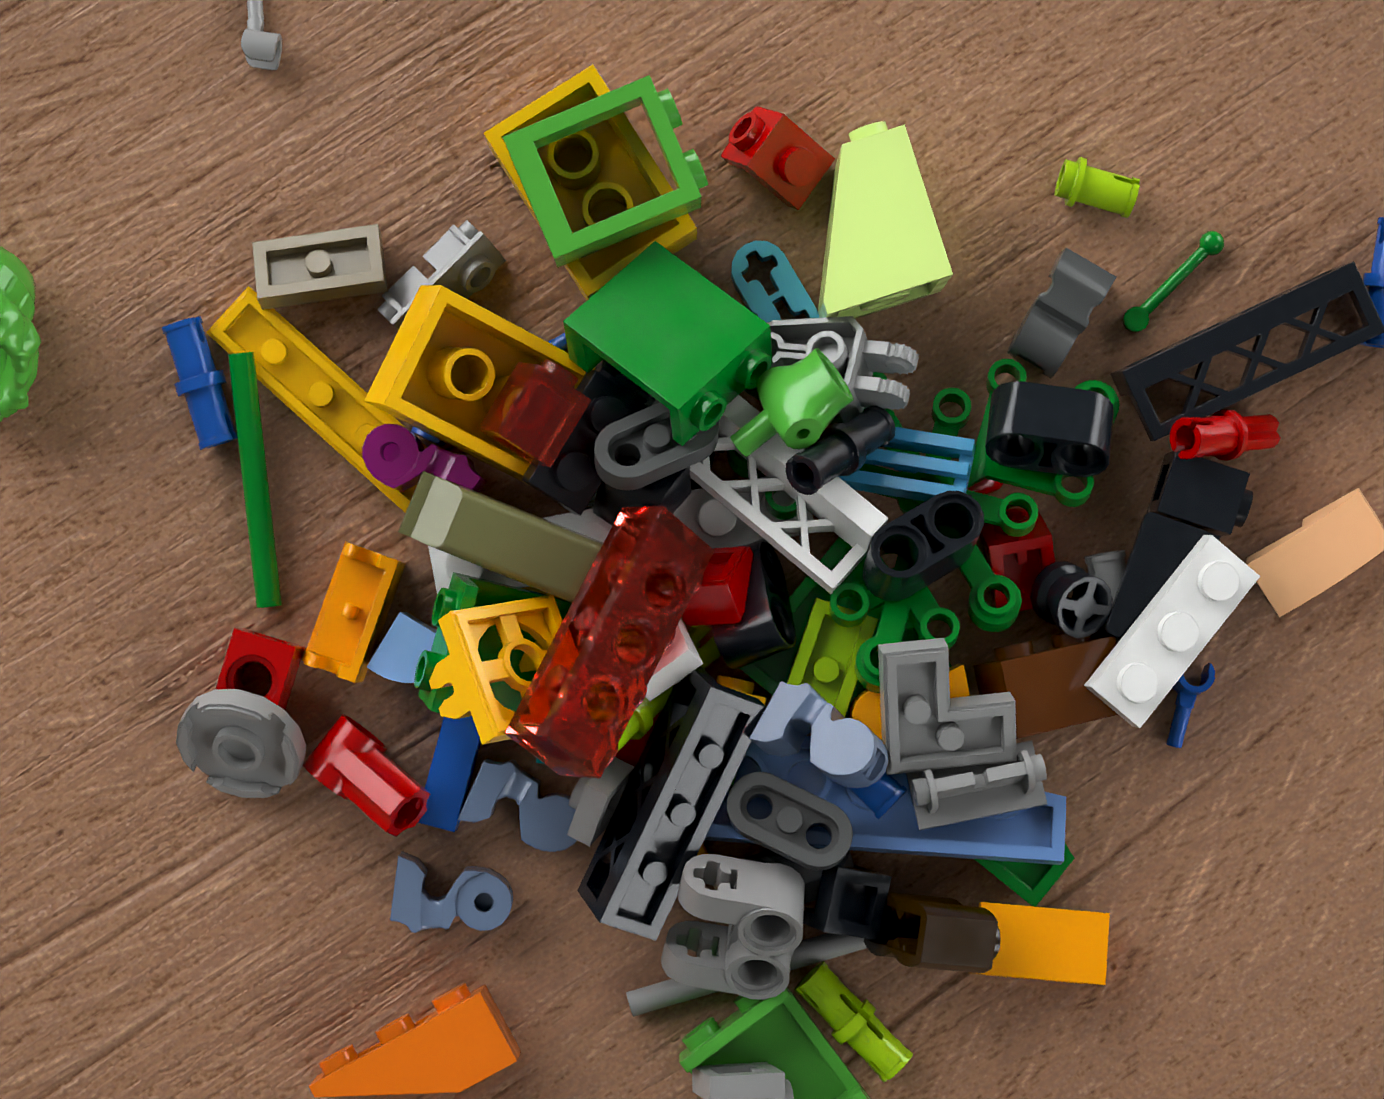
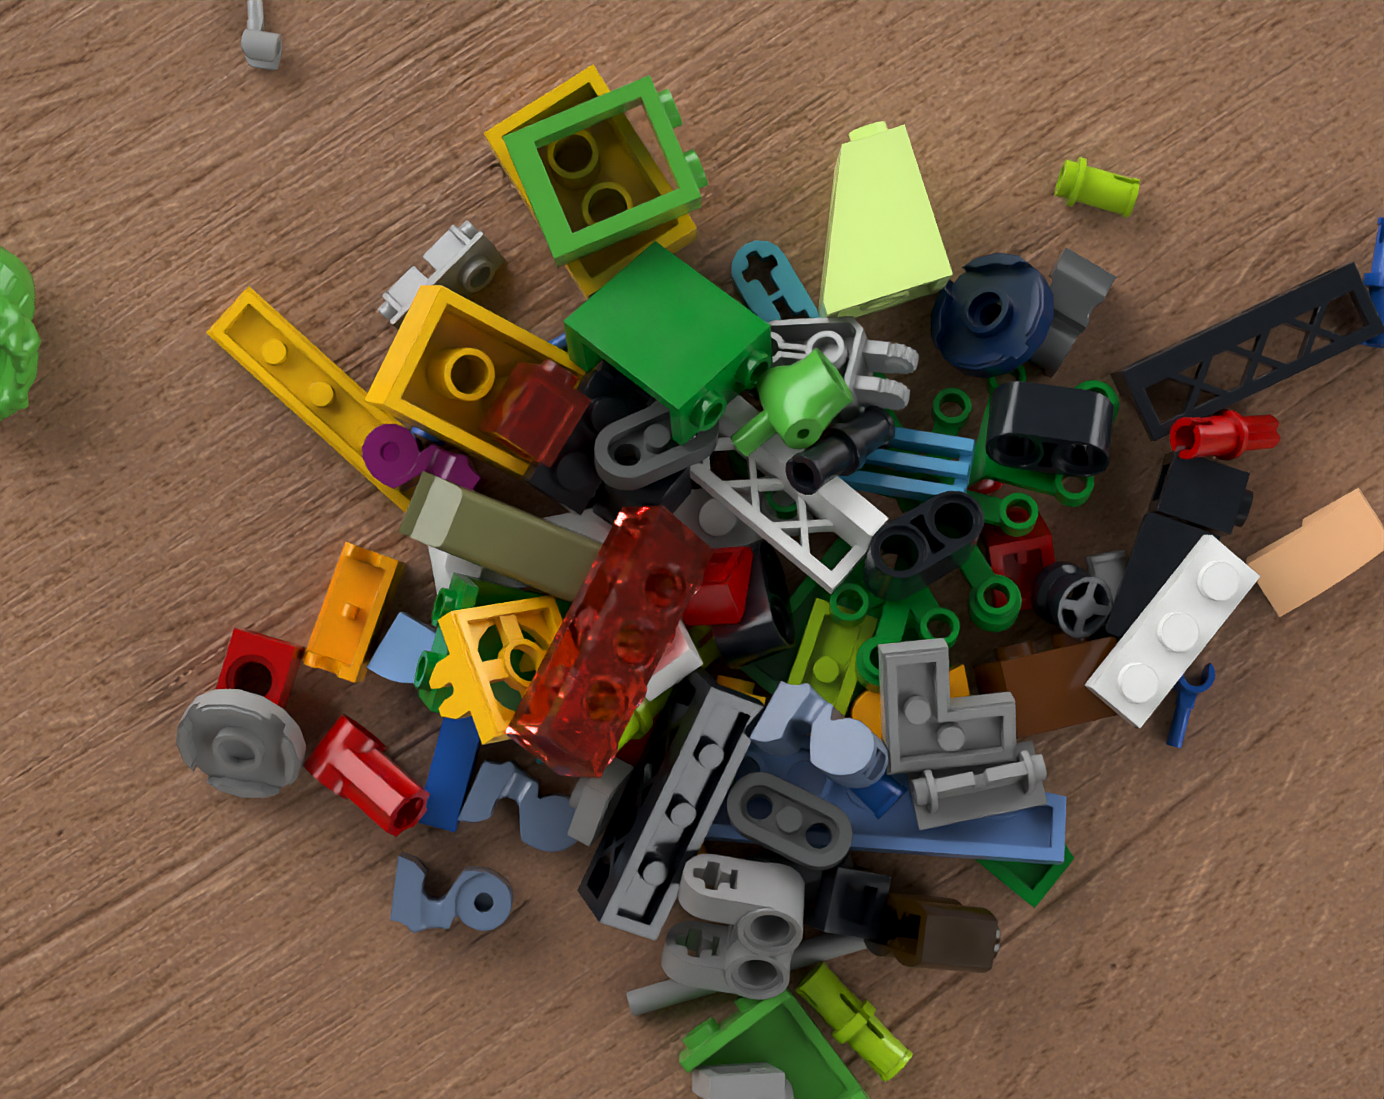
blue pin [162,316,238,450] -> none
green bar [228,352,282,608] -> none
dark tan plate [252,224,388,310] -> none
orange slope [309,983,521,1097] -> none
red bracket [721,106,835,210] -> none
light orange hinge [969,902,1110,985] -> none
green hinge [1122,231,1224,333] -> none
none -> dark blue plate [931,252,1054,379]

